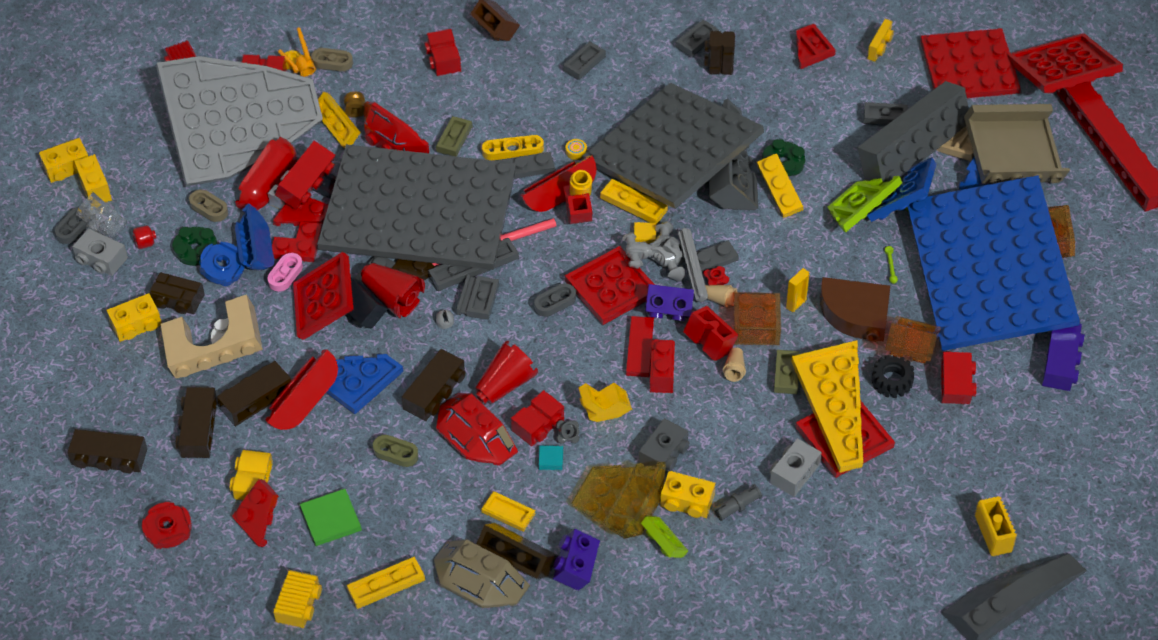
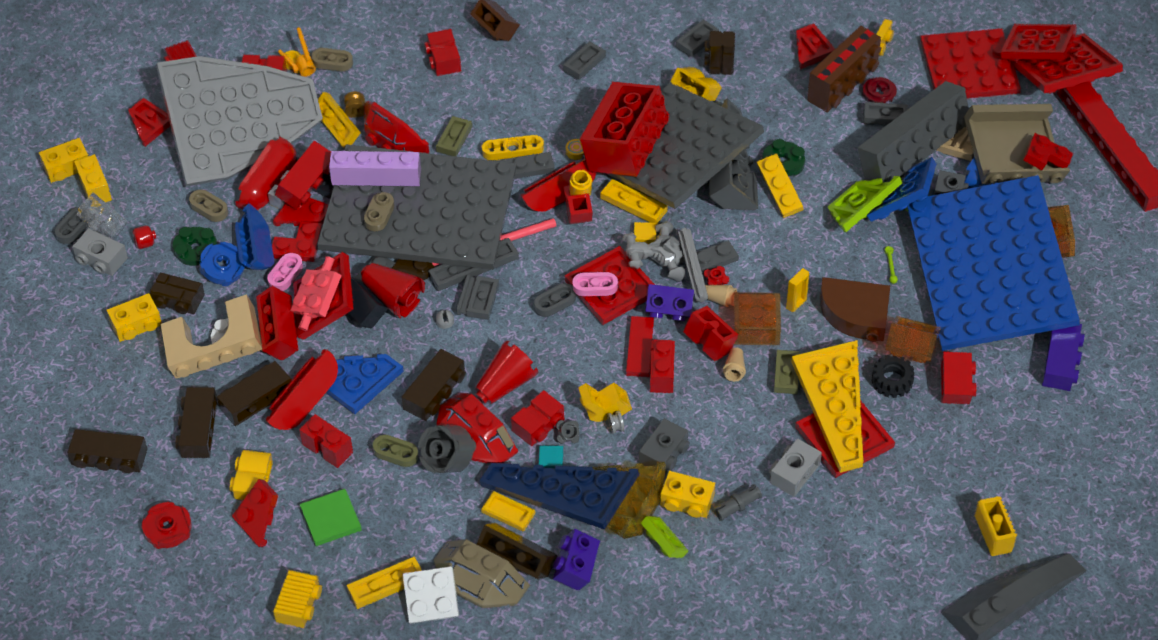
none -> red wing [128,98,171,147]
none -> red brick [256,285,298,360]
none -> coral plate [290,256,341,331]
none -> red brick [299,414,353,468]
none -> lavender brick [329,151,421,186]
none -> dark tan plate [364,192,394,231]
none -> white plate [403,567,459,624]
none -> dark grey brick [418,425,476,473]
none -> dark blue wing [479,463,639,530]
none -> bright pink plate [573,272,618,296]
none -> red brick [580,81,669,177]
none -> light grey bush [607,411,624,434]
none -> yellow brick [671,67,722,101]
none -> reddish brown brick [807,26,881,113]
none -> dark red gear [863,77,897,103]
none -> dark grey brick [935,170,969,195]
none -> red plate [1001,24,1077,62]
none -> red plate [1023,133,1073,170]

